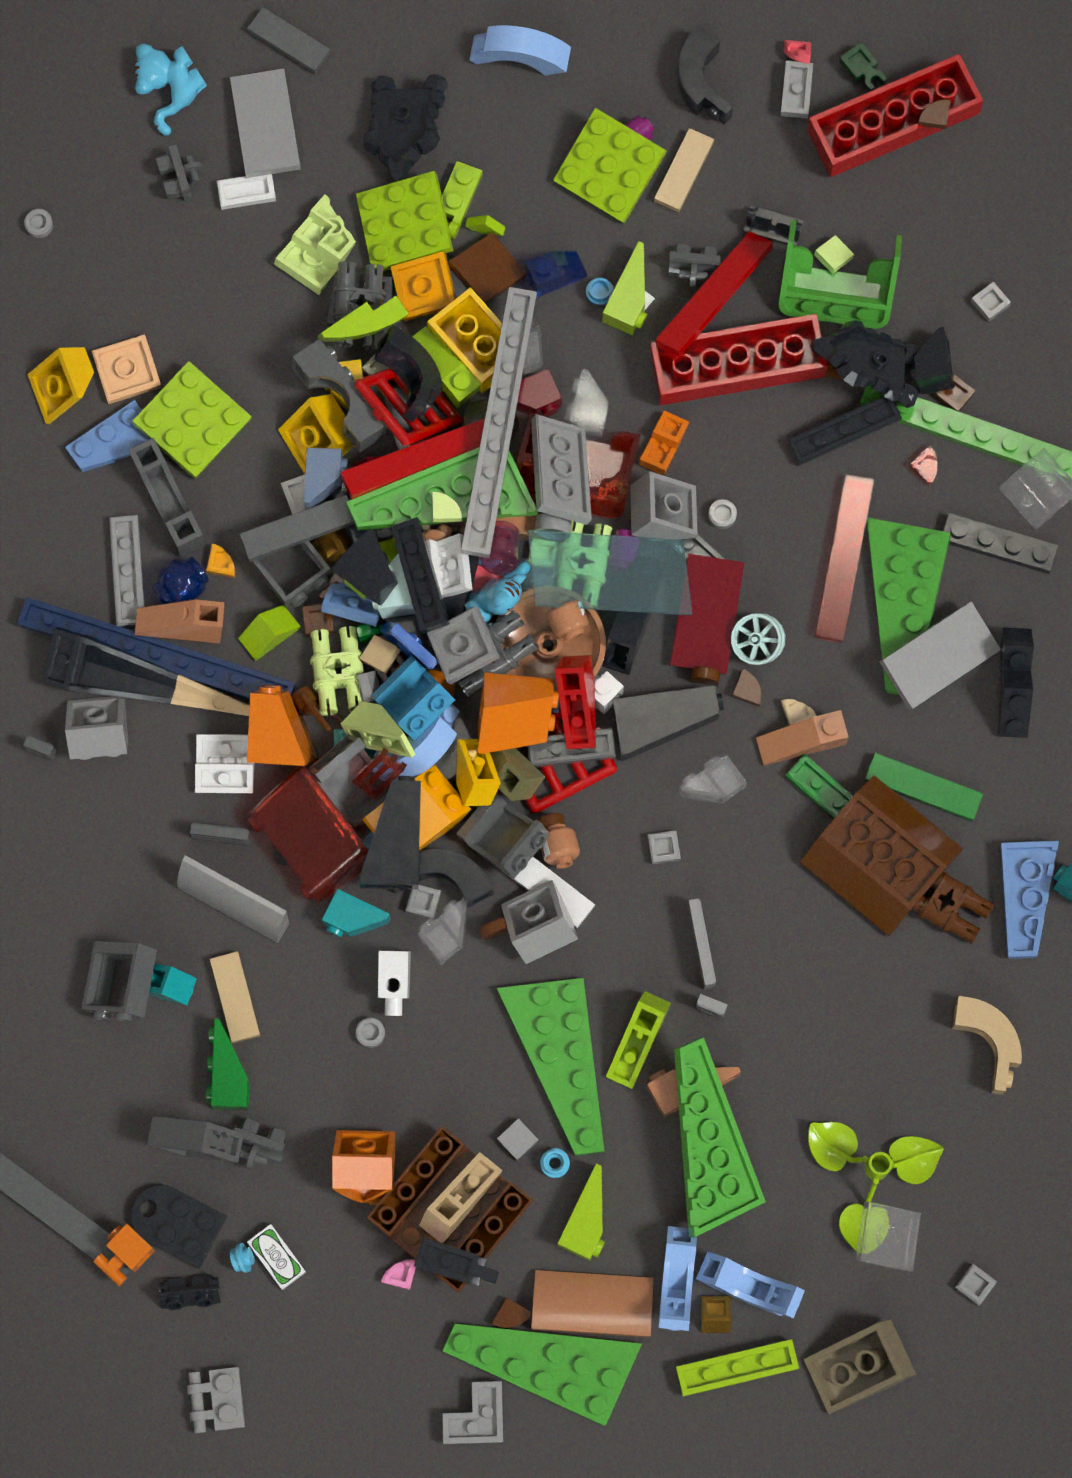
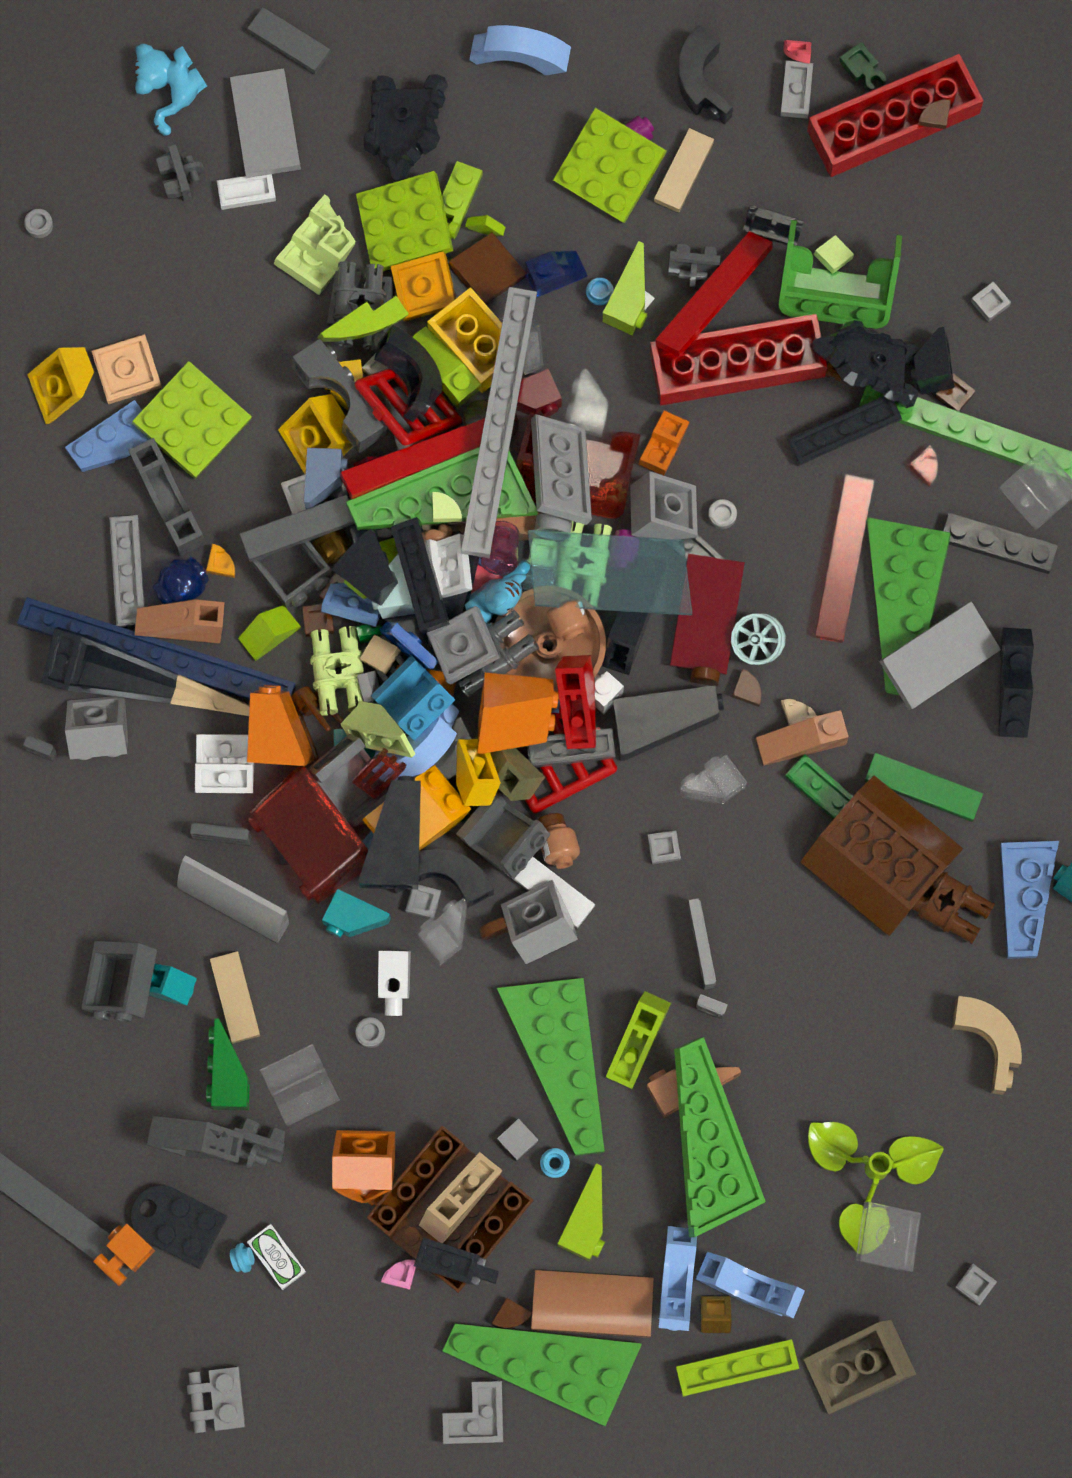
black hinge [158,1275,221,1310] -> none
none -> clear slope [260,1044,340,1126]

